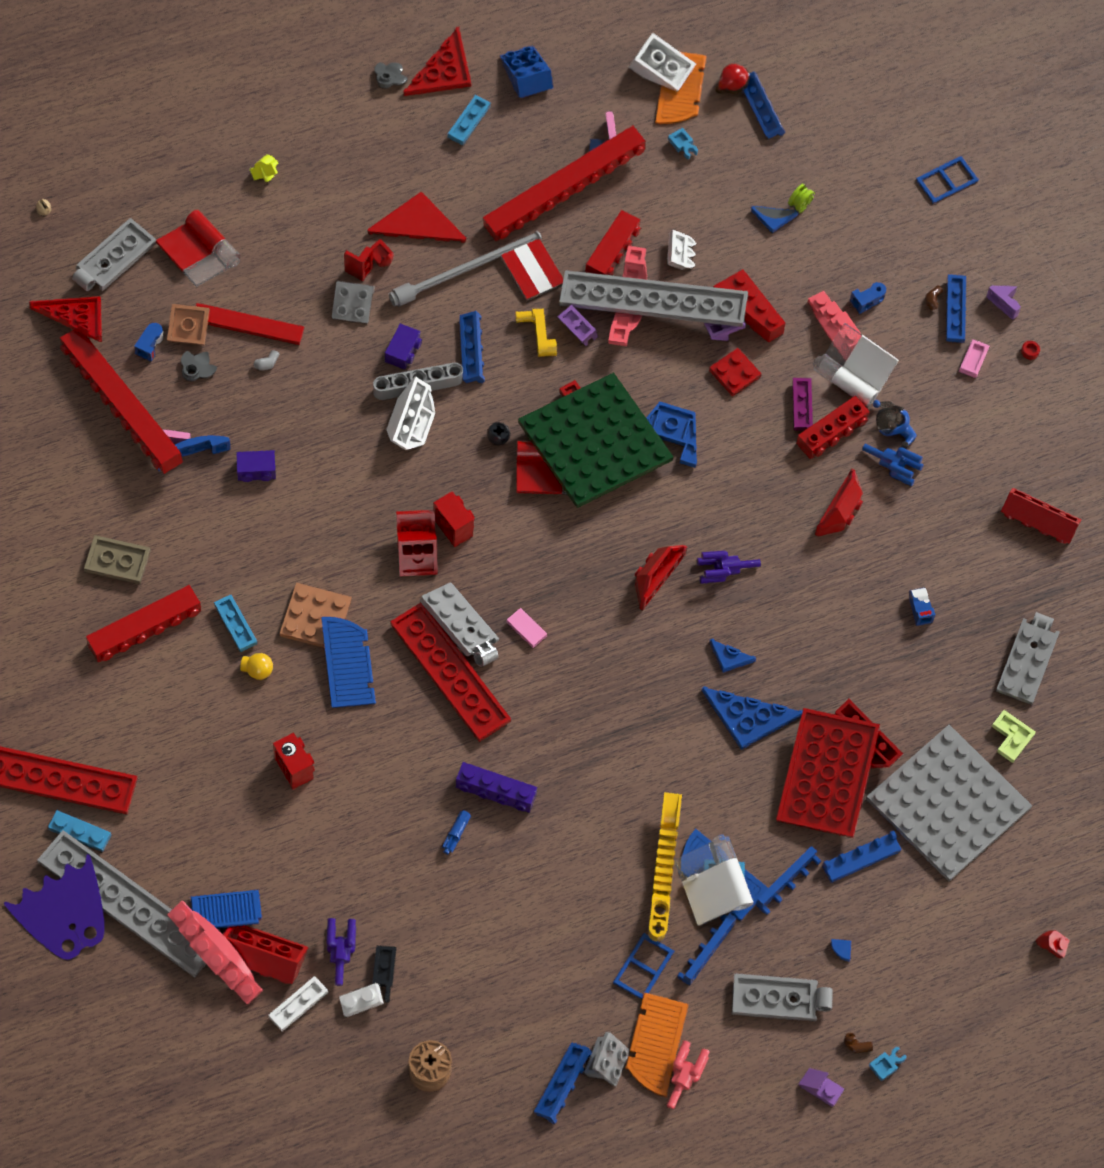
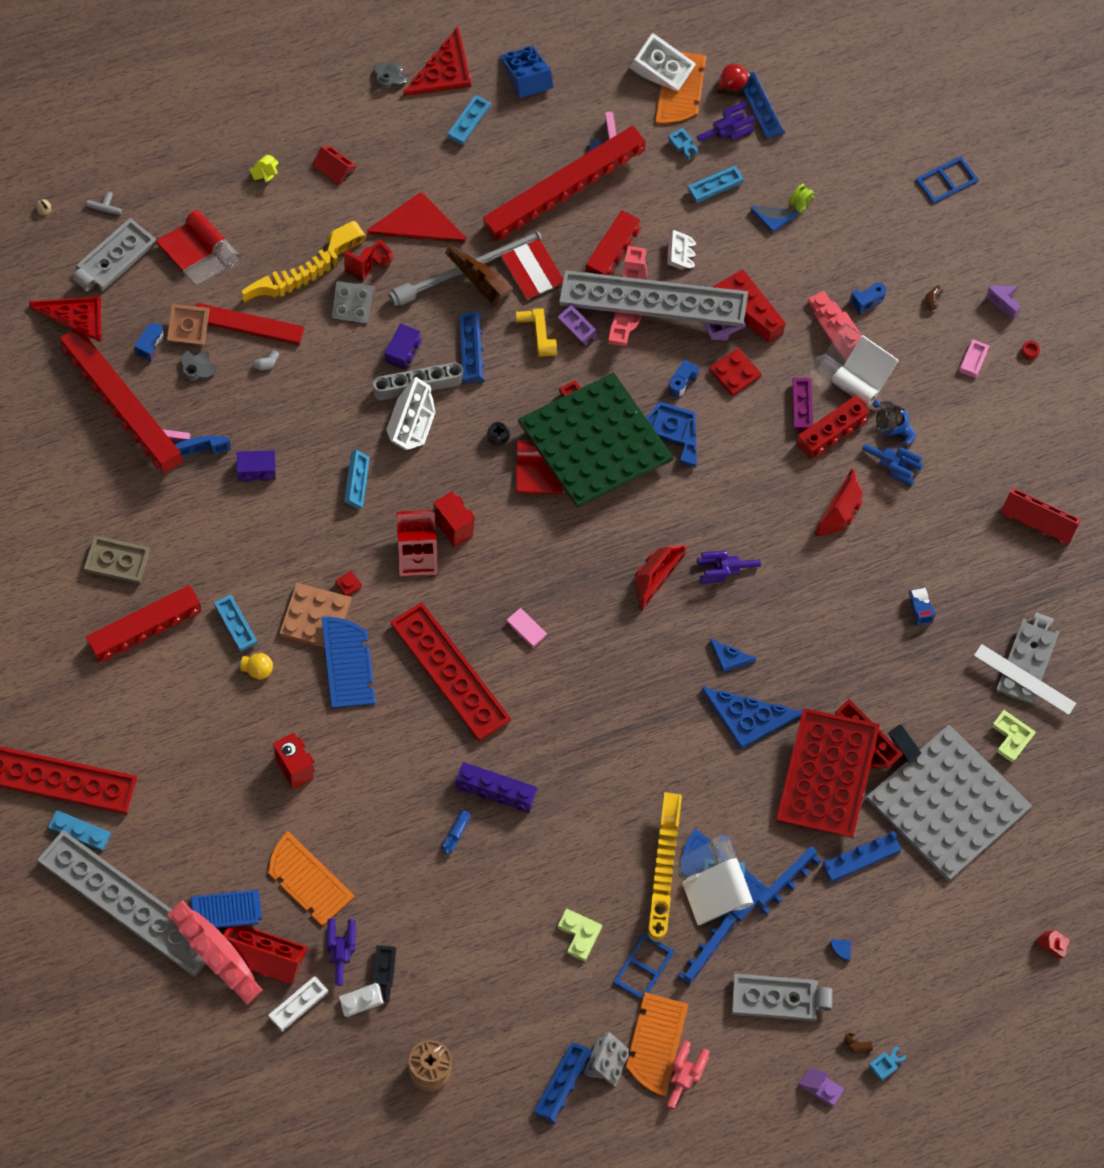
dark purple piece [4,854,104,960] -> none
light grey hinge [420,582,499,667] -> none
blue plate [946,274,966,343] -> none
none -> light grey piece [86,191,122,216]
none -> yellow piece [242,221,366,303]
none -> orange piece [267,831,355,927]
none -> red panel [312,145,357,184]
none -> red plate [335,571,362,596]
none -> dark azure plate [344,450,370,509]
none -> reddish brown wedge [445,245,513,307]
none -> yellowish green plate [558,908,603,962]
none -> blue leg [669,359,700,397]
none -> dark azure plate [687,165,744,203]
none -> dark purple plant [697,102,755,142]
none -> black wheel [888,724,921,762]
none -> white sticker [974,644,1076,714]

